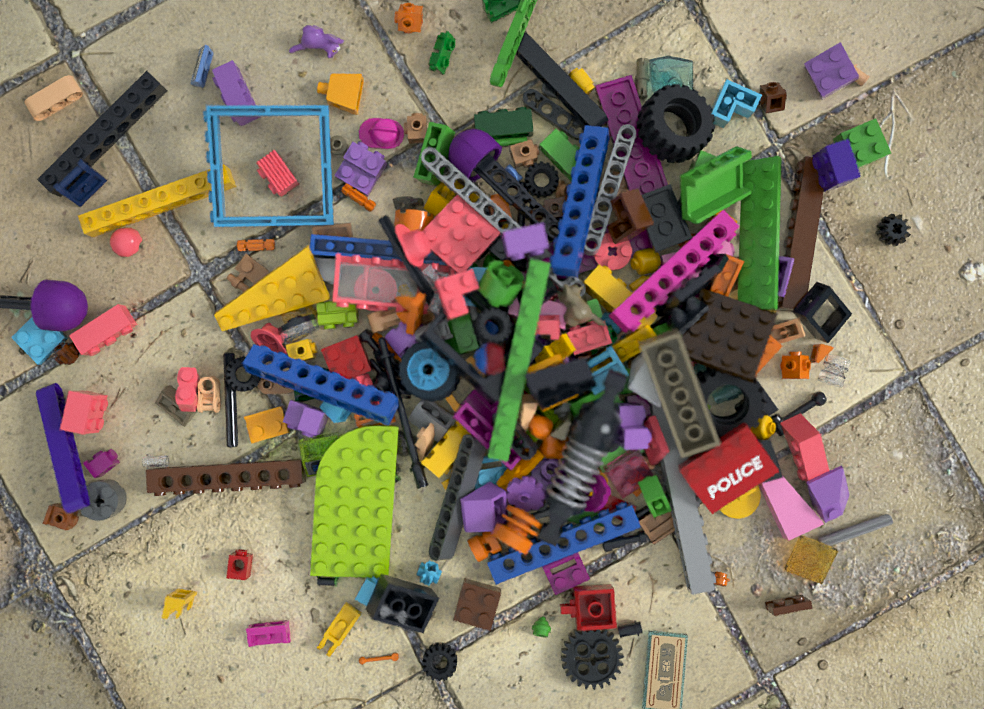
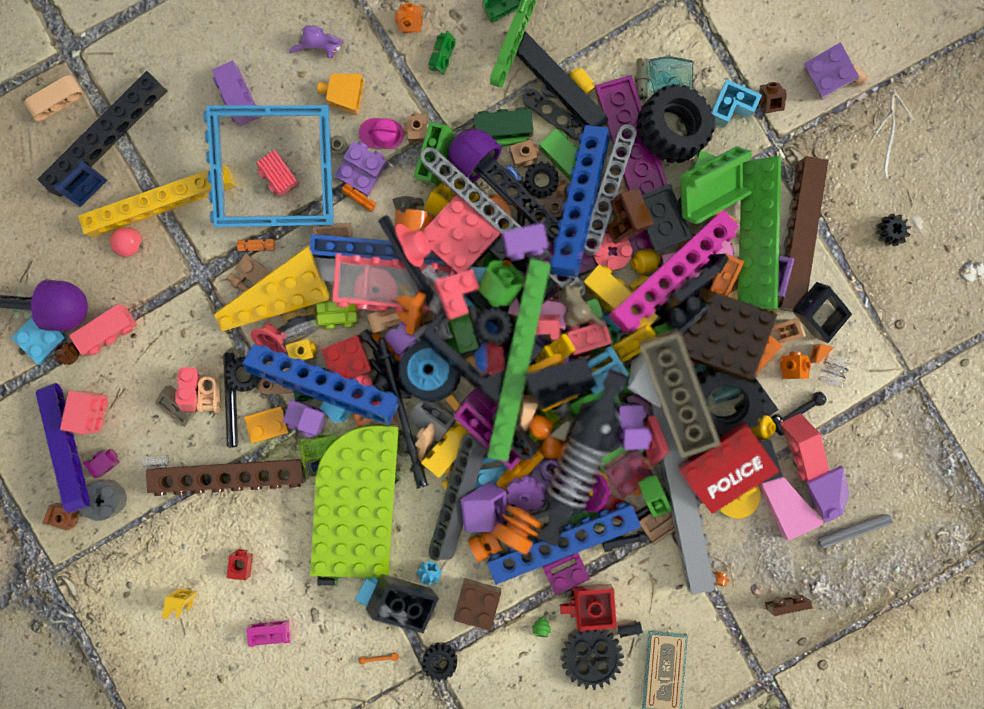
medium blue slope [190,45,214,88] -> none
yellow hinge [317,602,362,657] -> none
clear yellow plate [784,535,838,584] -> none
dark purple brick [812,139,861,192] -> none
bright green brick [833,118,891,169] -> none

